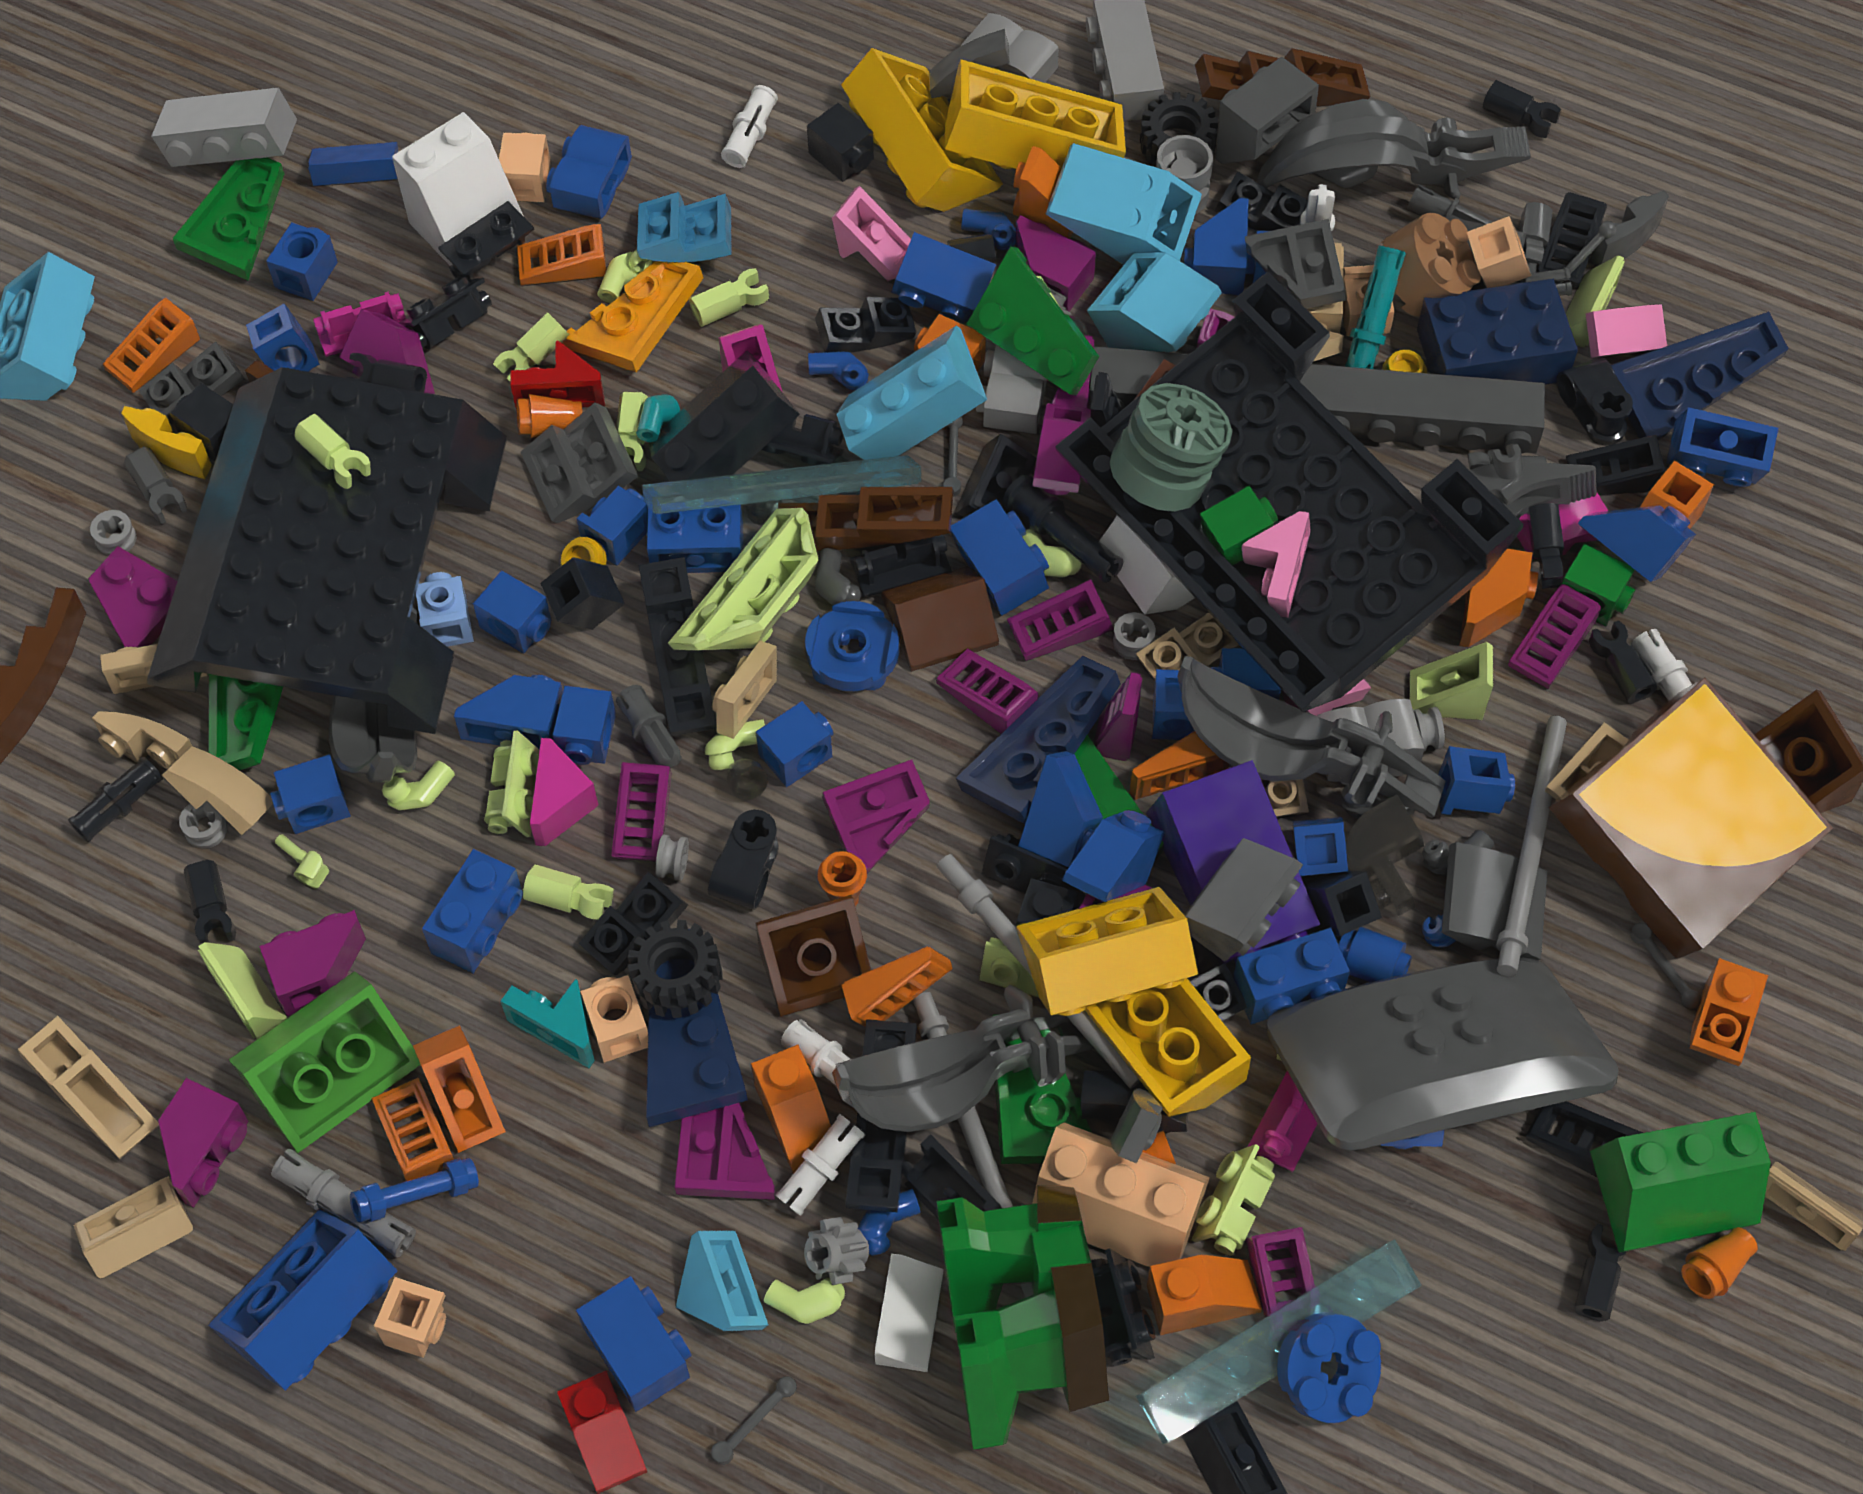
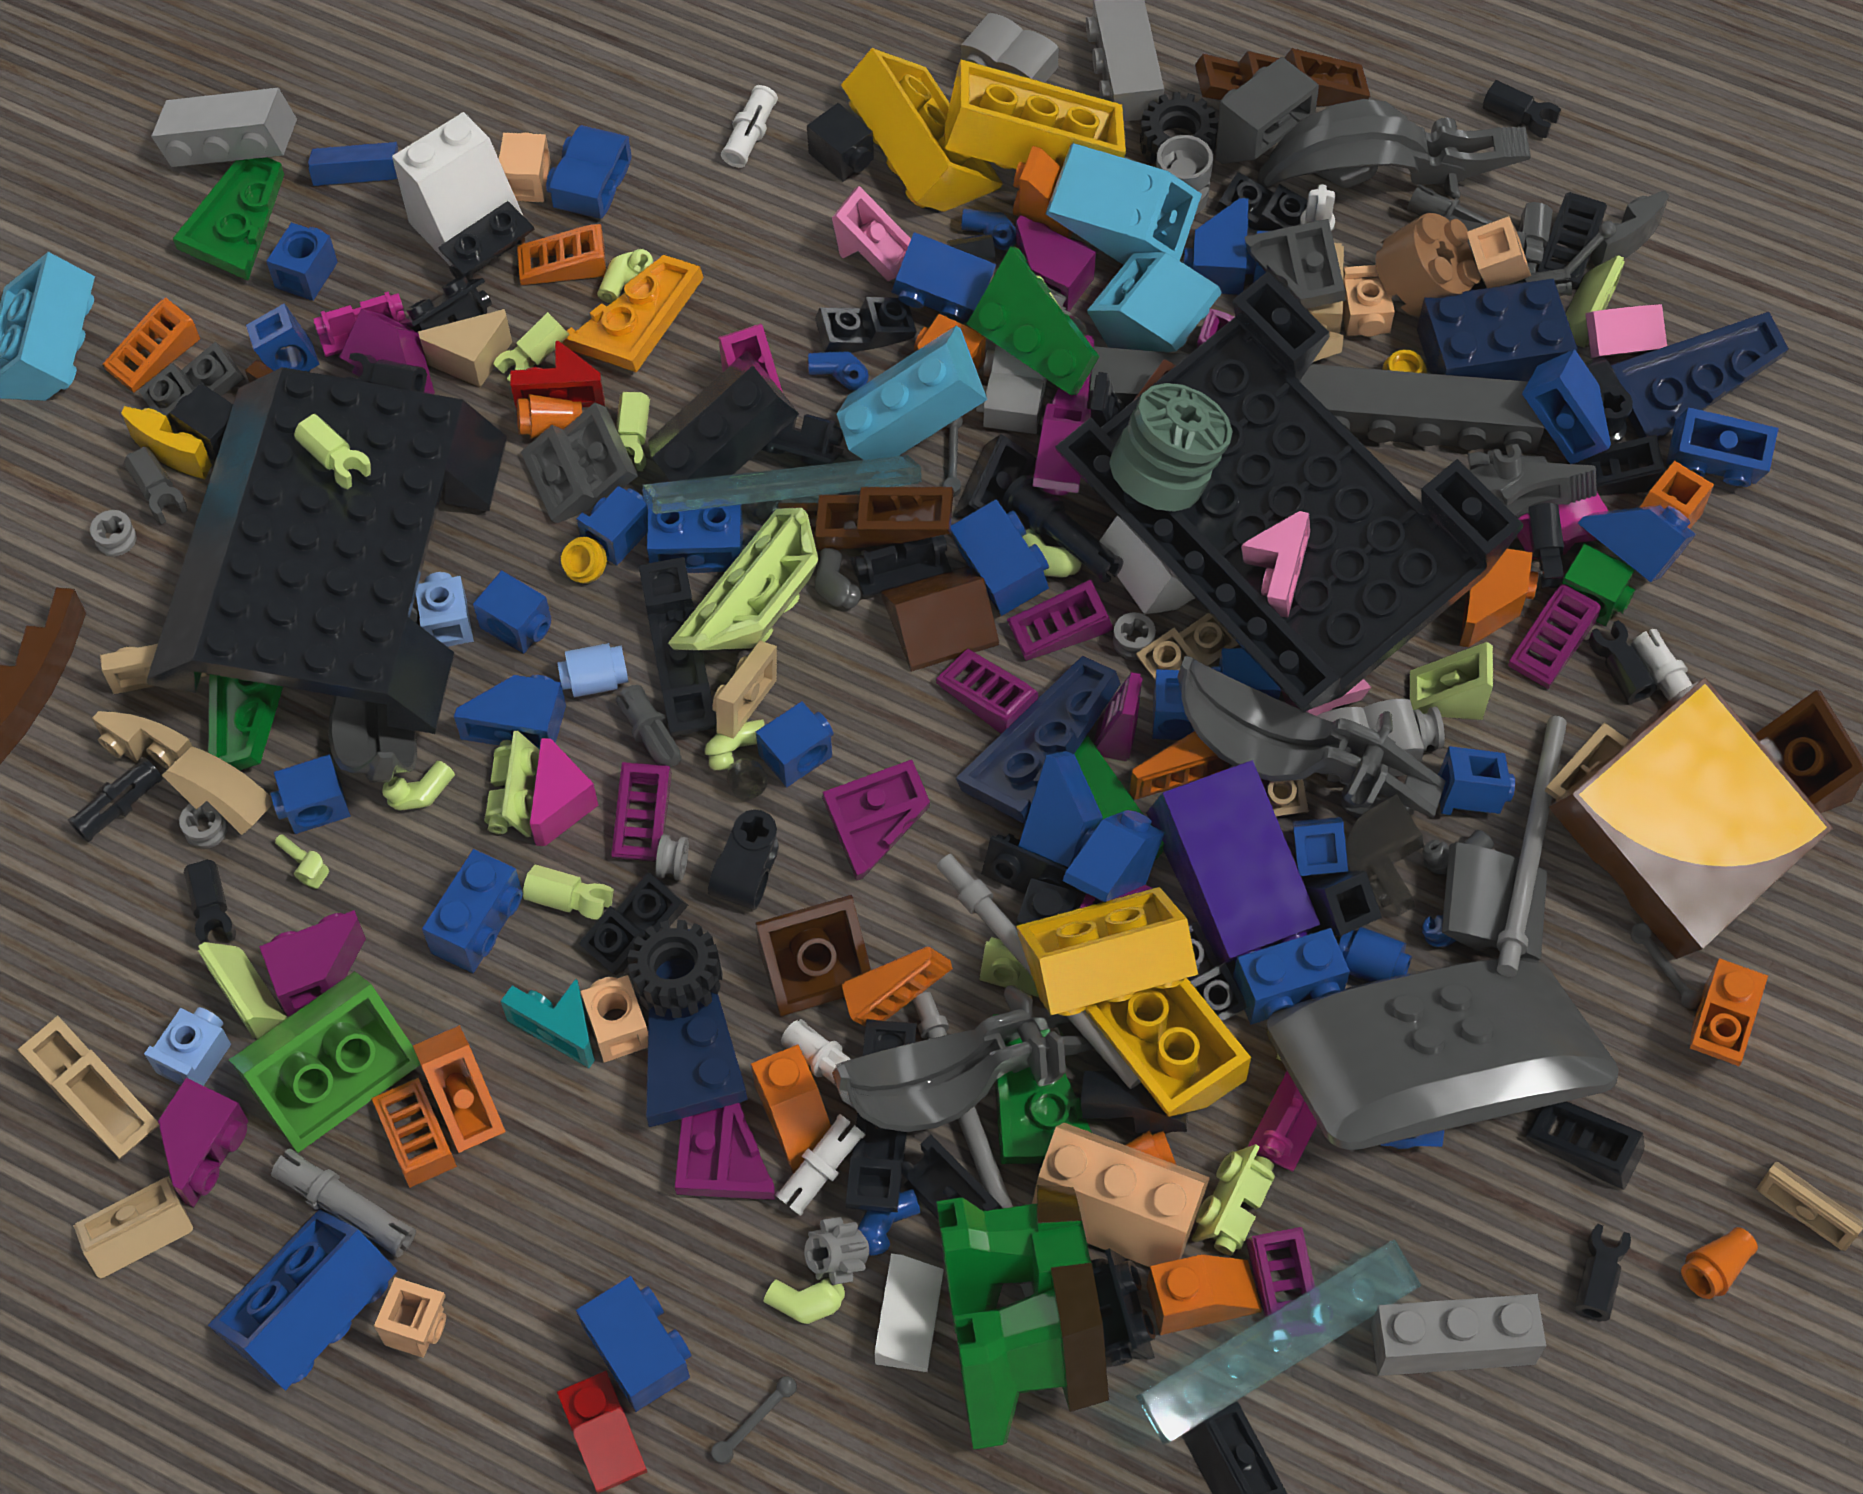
magenta wing [88,546,178,648] -> none
blue bar [350,1158,479,1223] -> none
black brick [540,557,625,630] -> none
blue brick [553,686,616,765] -> none
teal arm [636,394,680,442] -> none
dark azure slope [637,192,732,262] -> none
medium azure slope [676,1231,768,1331] -> none
yellowish green bar [689,268,769,327] -> none
blue plate [805,601,899,691] -> none
orange cone [818,851,867,907] -> none
dark grey slope [929,29,1010,98] -> none
dark grey slope [1110,1088,1163,1163] -> none
dark grey slope [1184,838,1303,961] -> none
green brick [1200,486,1278,566] -> none
blue plate [1277,1312,1381,1423] -> none
teal pin [1345,245,1406,369] -> none
green slope [1590,1112,1771,1253] -> none
none -> light blue brick [144,1007,231,1086]
none -> tan slope [418,309,512,387]
none -> light blue brick [557,643,629,698]
none -> light grey brick [1371,1294,1546,1376]
none -> blue slope [1522,349,1611,464]

